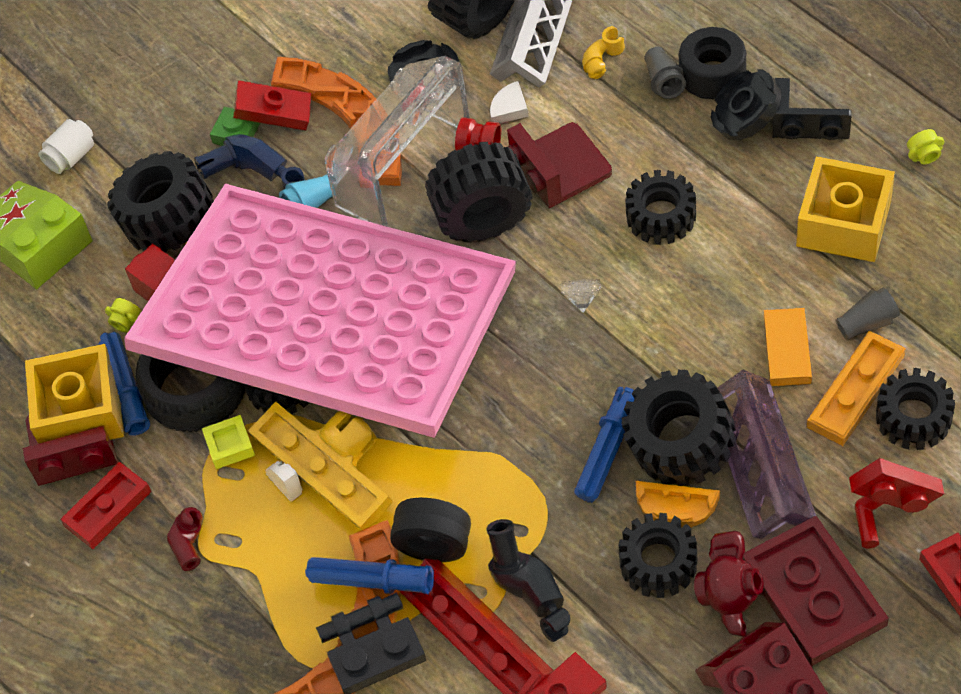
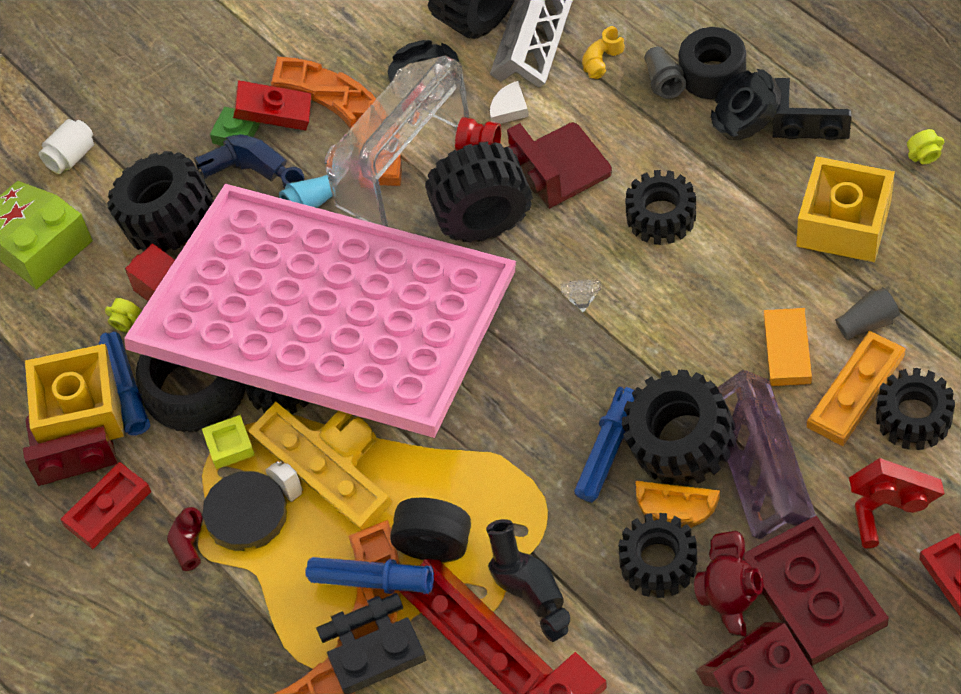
none -> black tile [202,471,287,551]

